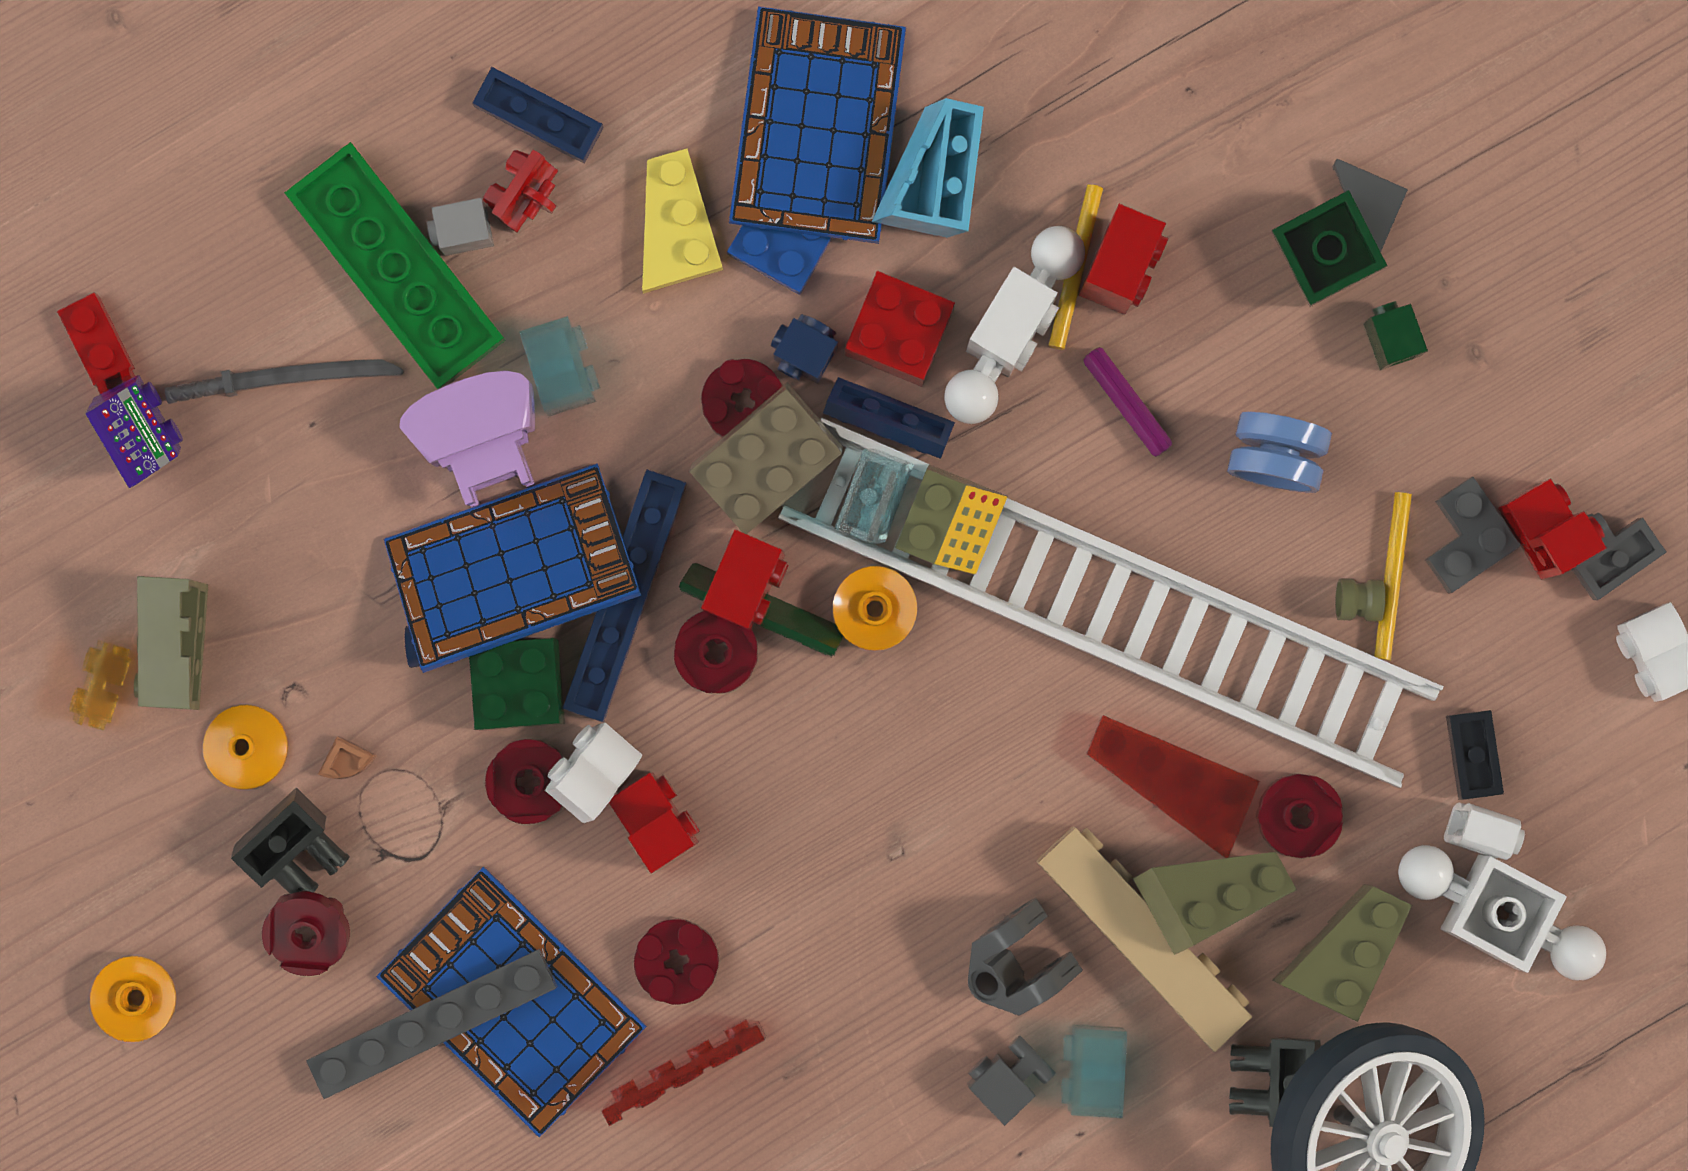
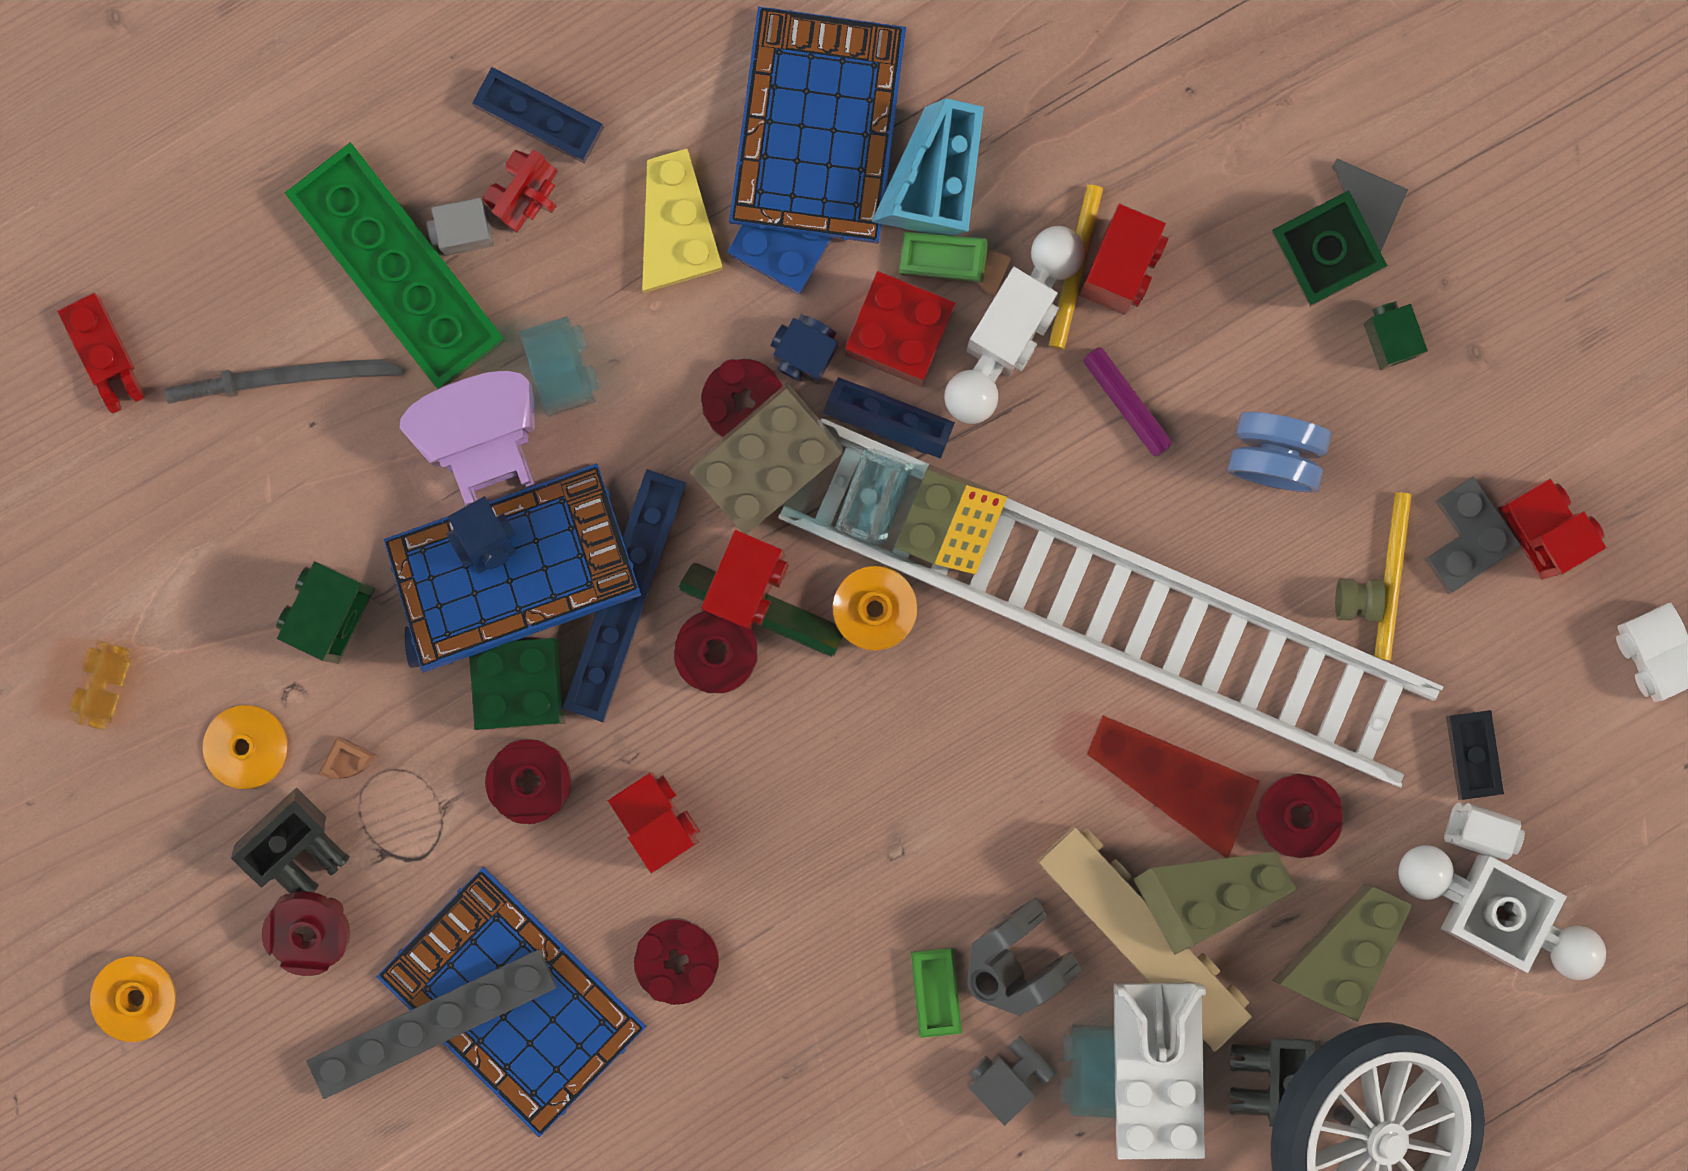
dark purple slope [85,375,183,488] -> none
olive wedge [134,576,208,710] -> none
white brick [545,722,642,823] -> none
clear red wing [601,1019,766,1126] -> none
dark grey plate [1572,512,1666,600] -> none
none -> dark green brick [276,561,375,664]
none -> dark blue brick [446,496,516,573]
none -> bright green tile [899,232,988,283]
none -> bright green tile [911,947,962,1038]
none -> nougat tile [977,248,1012,298]
none -> white plate [1113,983,1206,1159]

